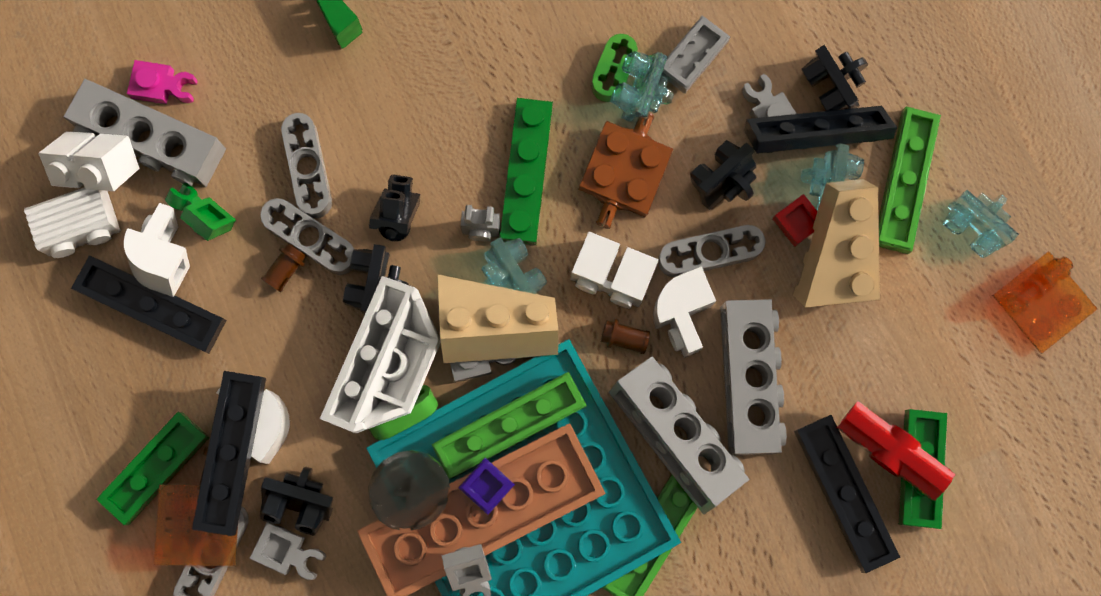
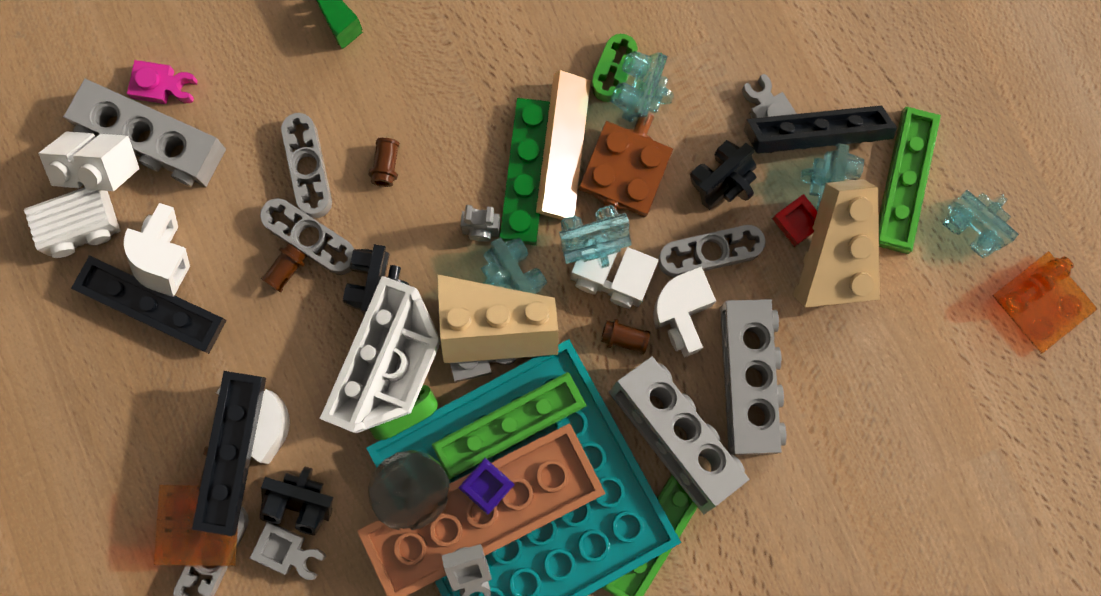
green plate [96,411,210,525] -> none
green plate [165,183,236,241] -> none
black hips [369,175,420,241] -> none
light grey plate [657,15,730,94] -> none
black plate [794,415,900,574] -> none
black hips [802,45,868,111] -> none
red piece [837,401,956,501] -> none
green plate [898,409,947,529] -> none
none -> reddish brown pin [368,137,400,187]
none -> light nougat tile [536,70,591,221]
none -> clear light blue hips [559,205,632,269]

